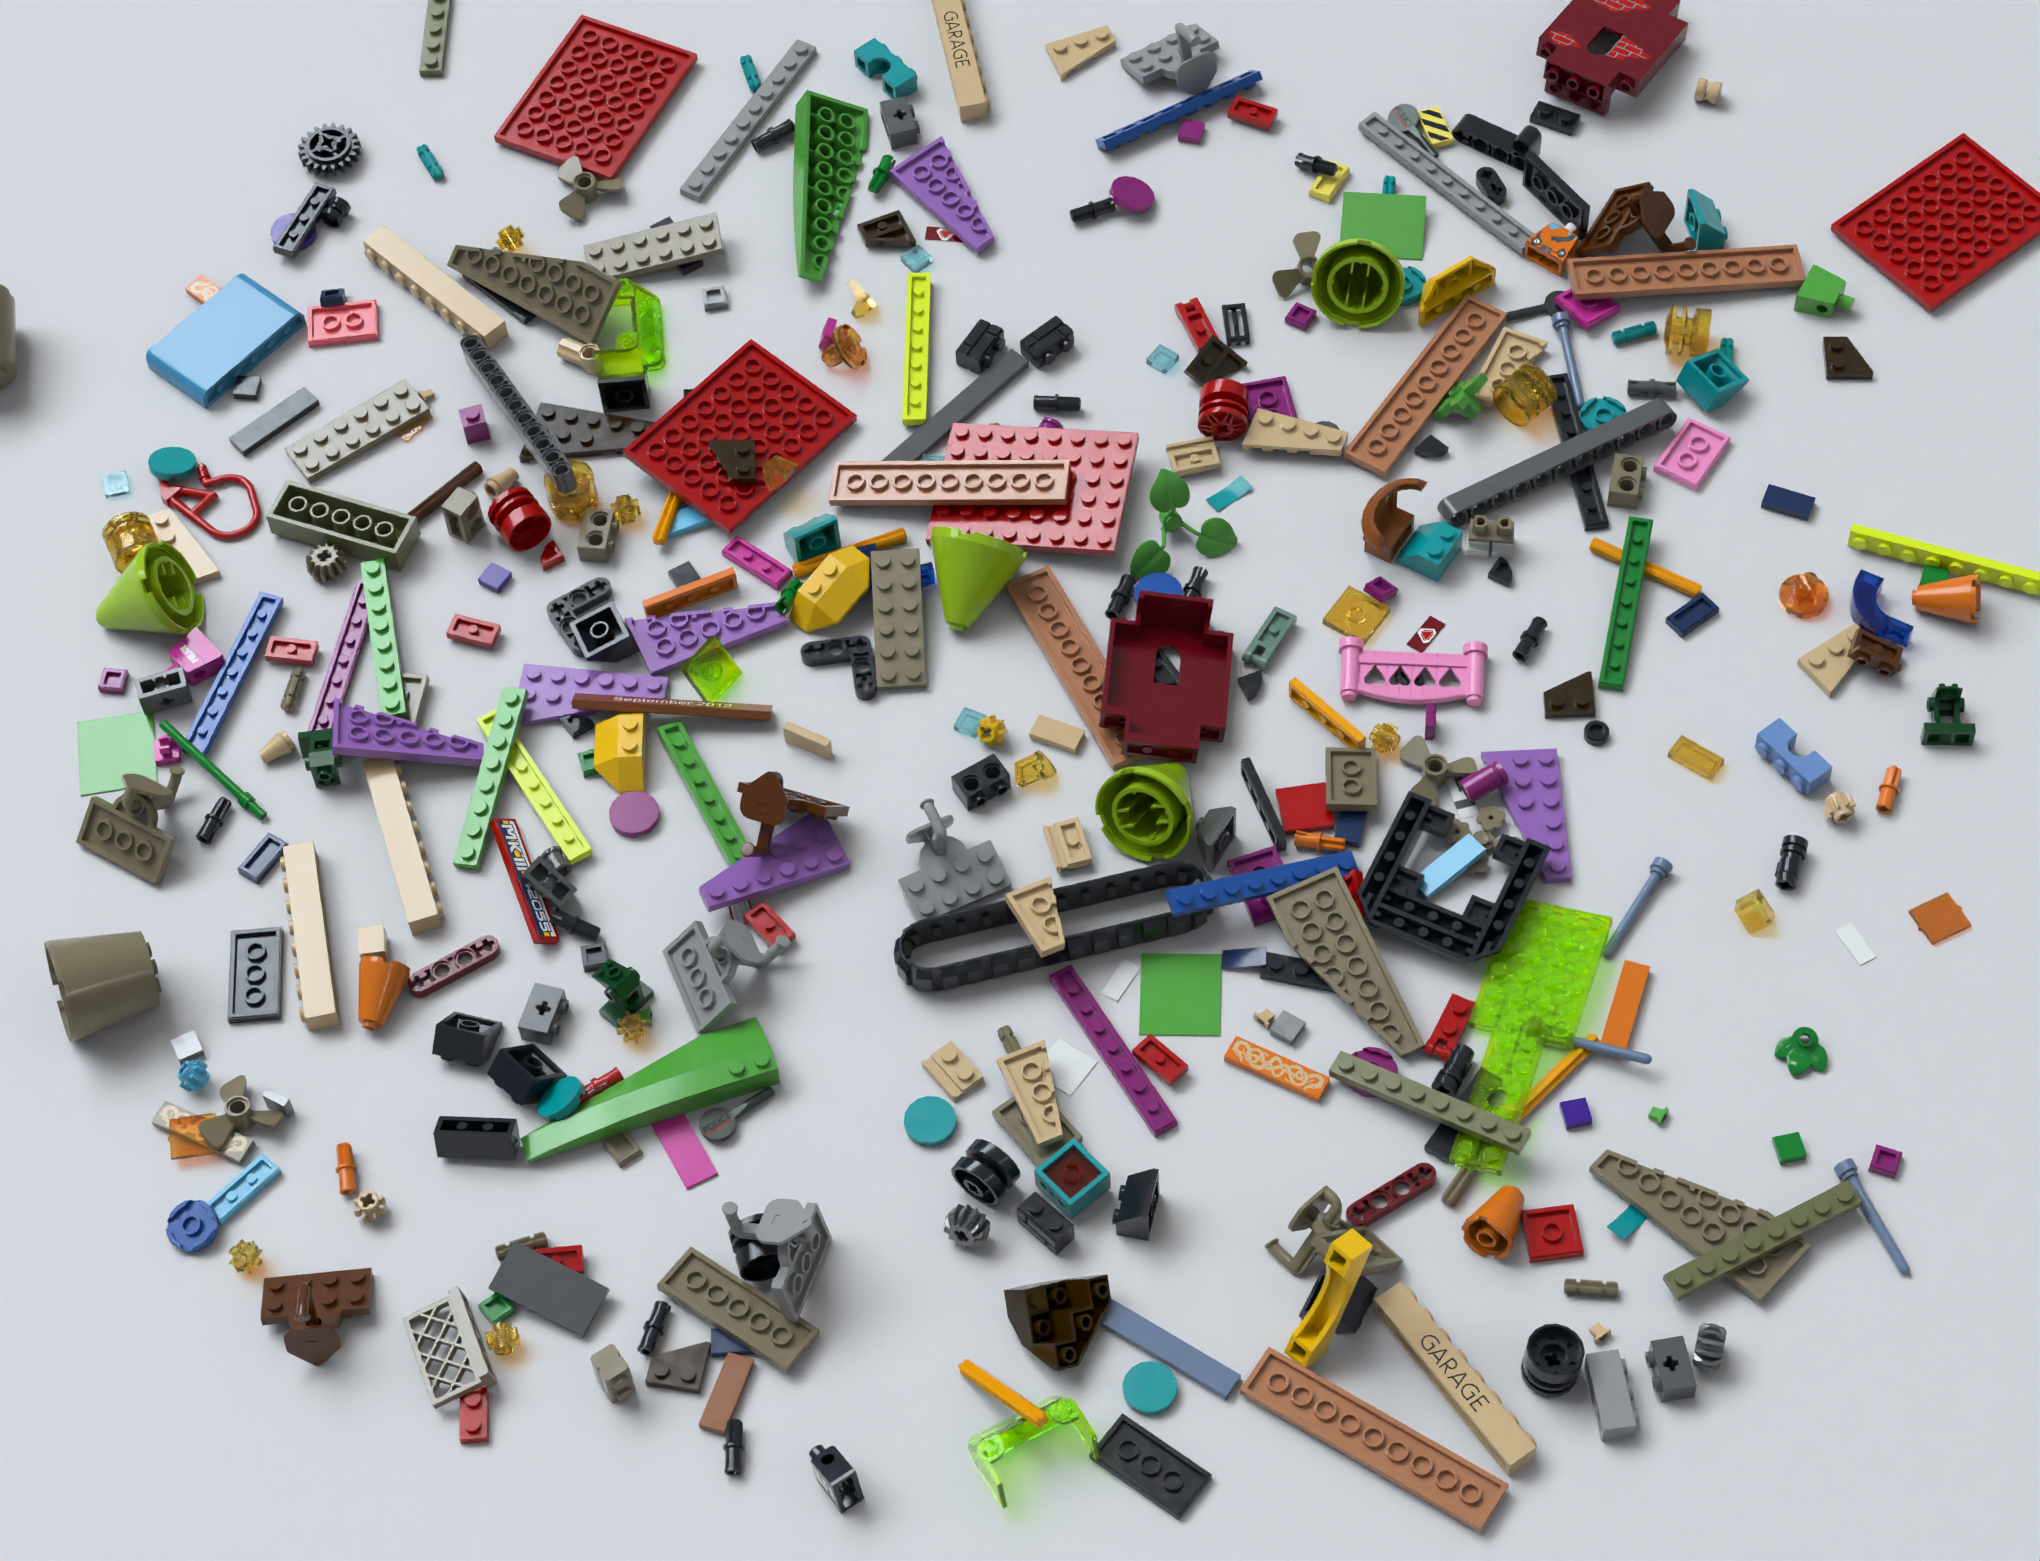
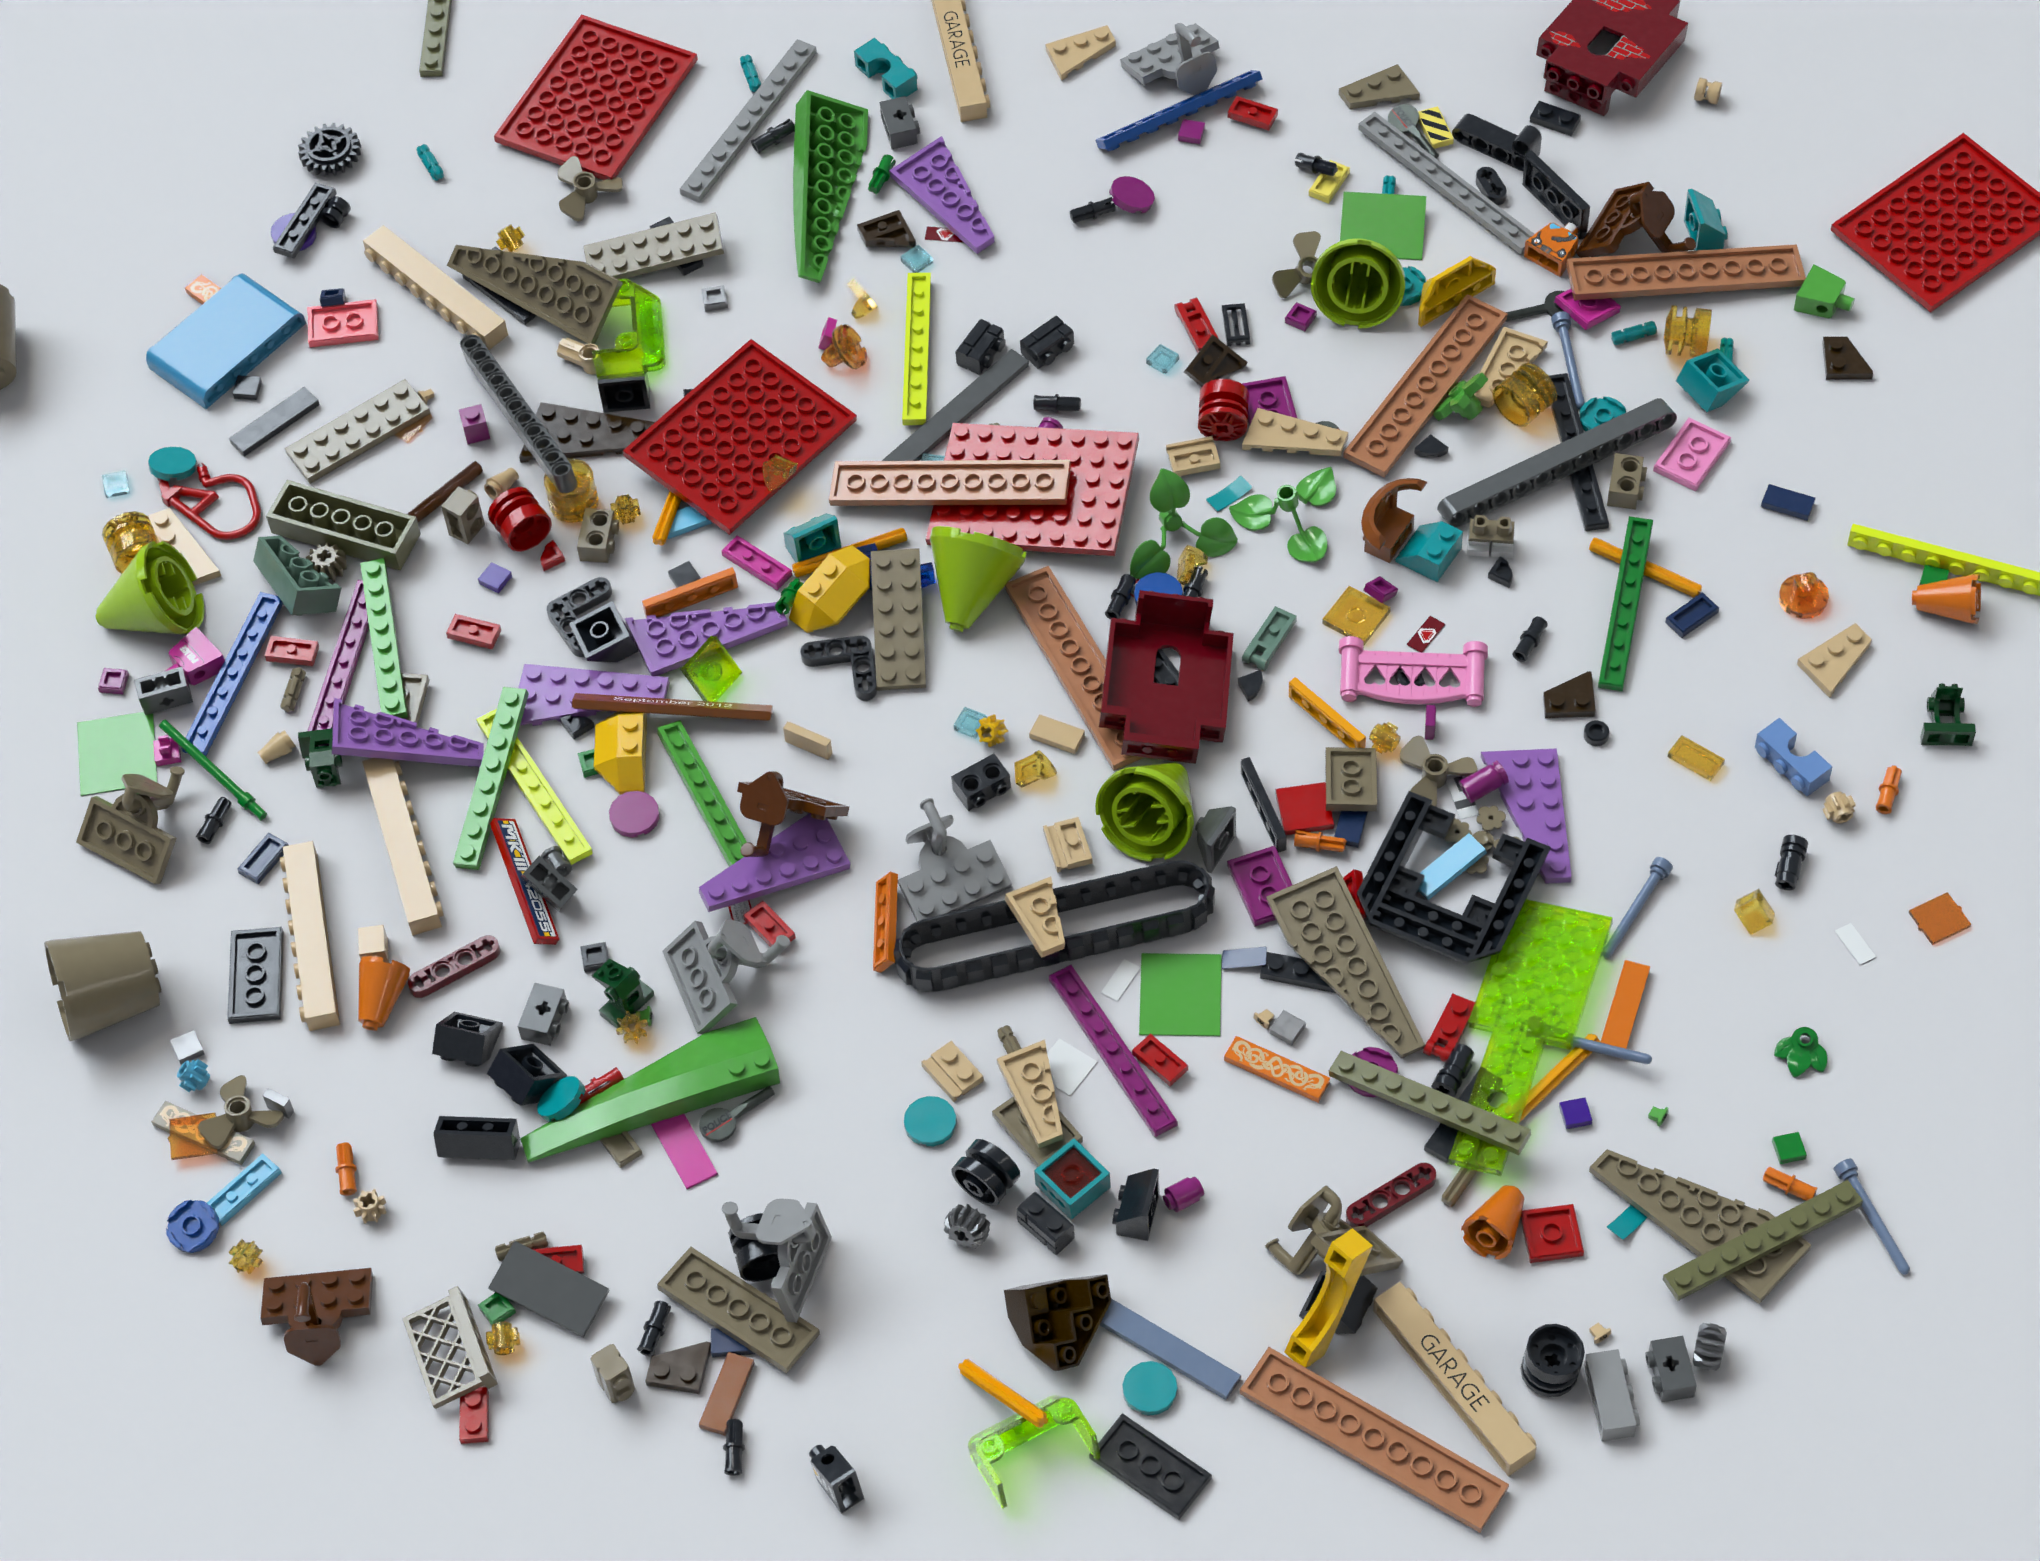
black axle [549,908,601,941] -> none
dark brown wing [708,440,755,484] -> none
blue plate [1165,850,1359,917] -> none
dark tan axle [1564,1278,1618,1298] -> none
dark grey pin [1627,379,1676,398] -> none
reddish brown bracket [1847,628,1903,677] -> none
clear blue arch [1850,569,1914,648] -> none
magenta tile [1868,1144,1903,1179] -> none
none -> sand green wedge [253,536,342,616]
none -> orange tile [873,871,898,973]
none -> magenta brick [1163,1177,1204,1212]
none -> clear yellow tile [1177,545,1208,585]
none -> bright green plant [1229,467,1336,562]
none -> dark tan wing [1339,64,1420,109]
none -> orange axle [1763,1167,1817,1201]

